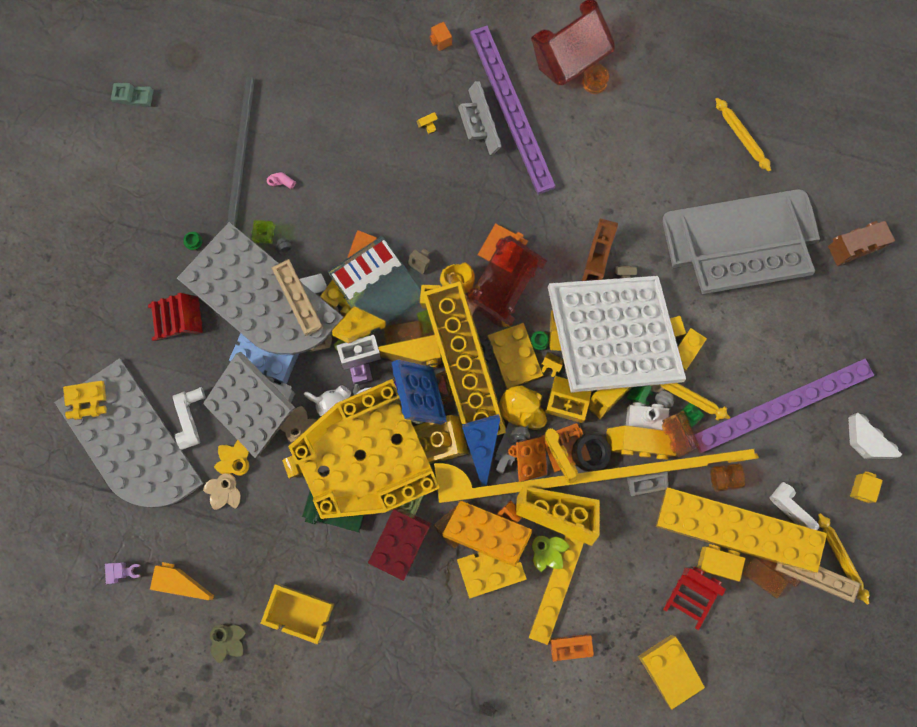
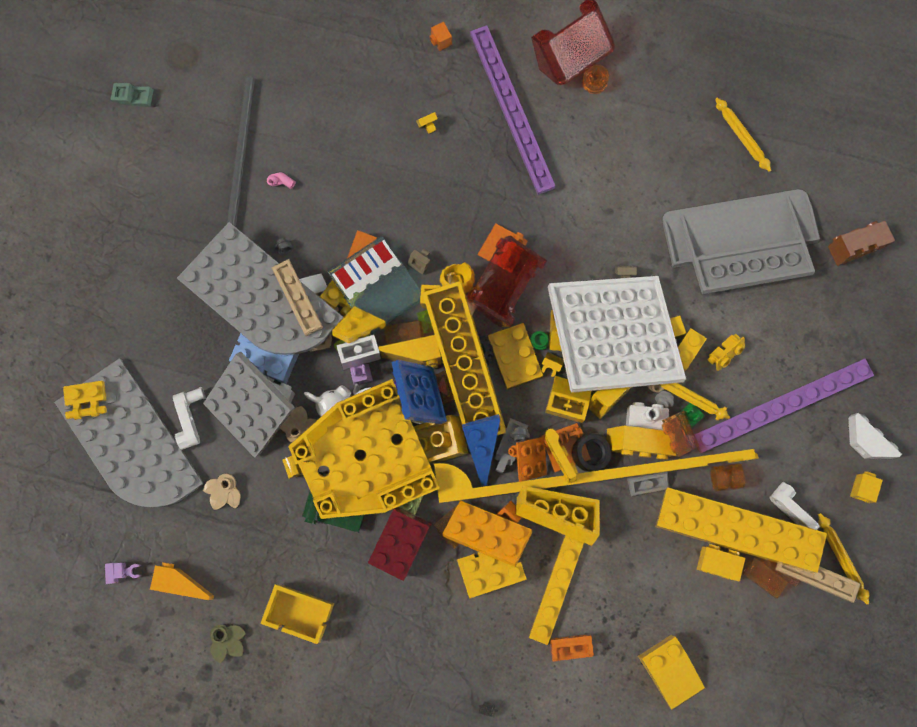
red plate [148,293,203,341] -> none
green plate [183,232,203,250] -> none
yellow plate [214,440,249,476] -> none
clear neon green plate [251,220,275,244] -> none
light grey bracket [458,81,501,155] -> none
yellow head [499,386,547,430] -> none
lime plate [532,536,569,572] -> none
dark orange arch [582,218,618,281] -> none
green tile [627,385,653,405] -> none
red plate [663,567,726,631] -> none
none -> yellow hinge [708,334,745,371]

